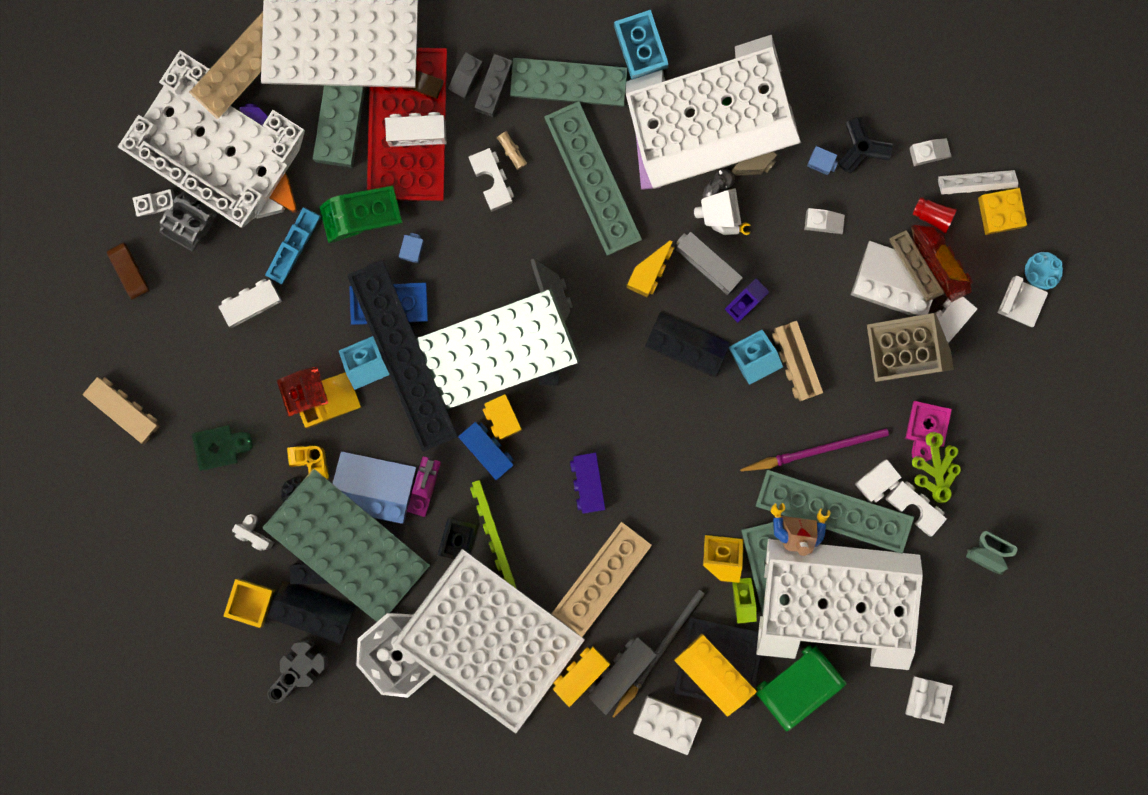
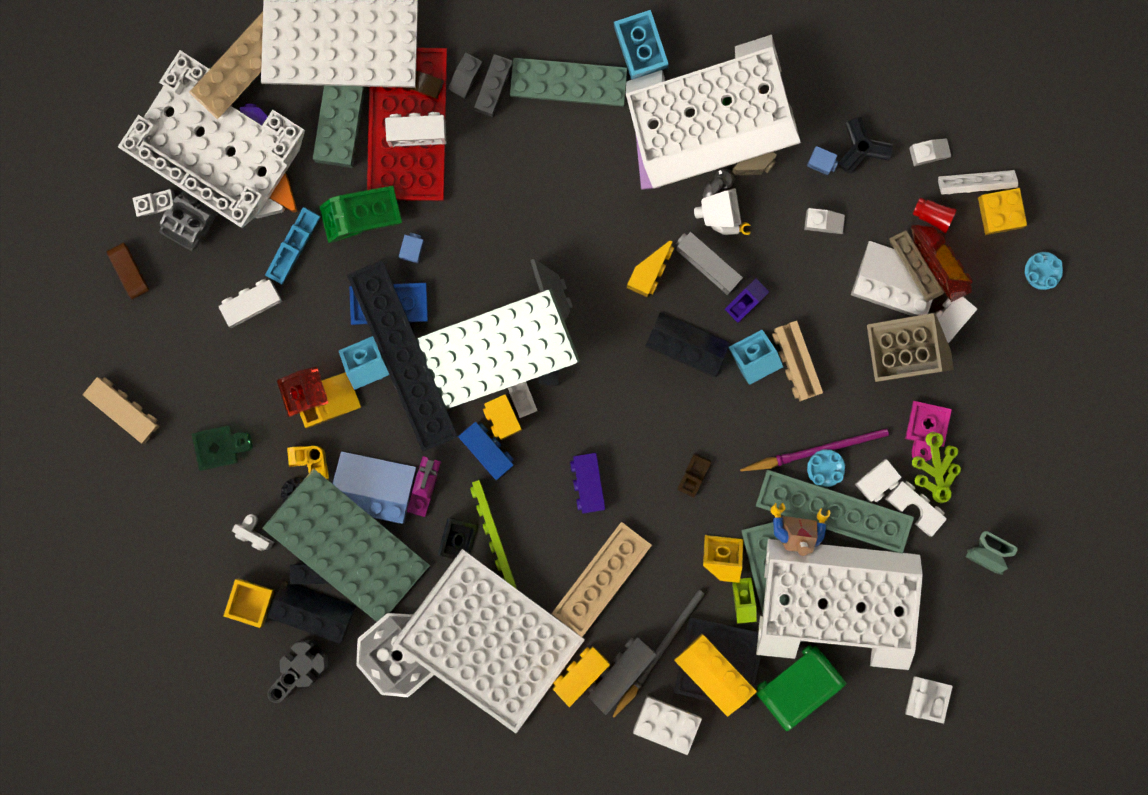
white arch [469,148,514,212] -> none
tan pin [497,131,527,170] -> none
sand green plate [544,101,642,256] -> none
white bracket [997,276,1048,327] -> none
none -> white plate [508,381,537,418]
none -> dark brown slope [677,453,711,498]
none -> medium azure dish [807,449,845,487]

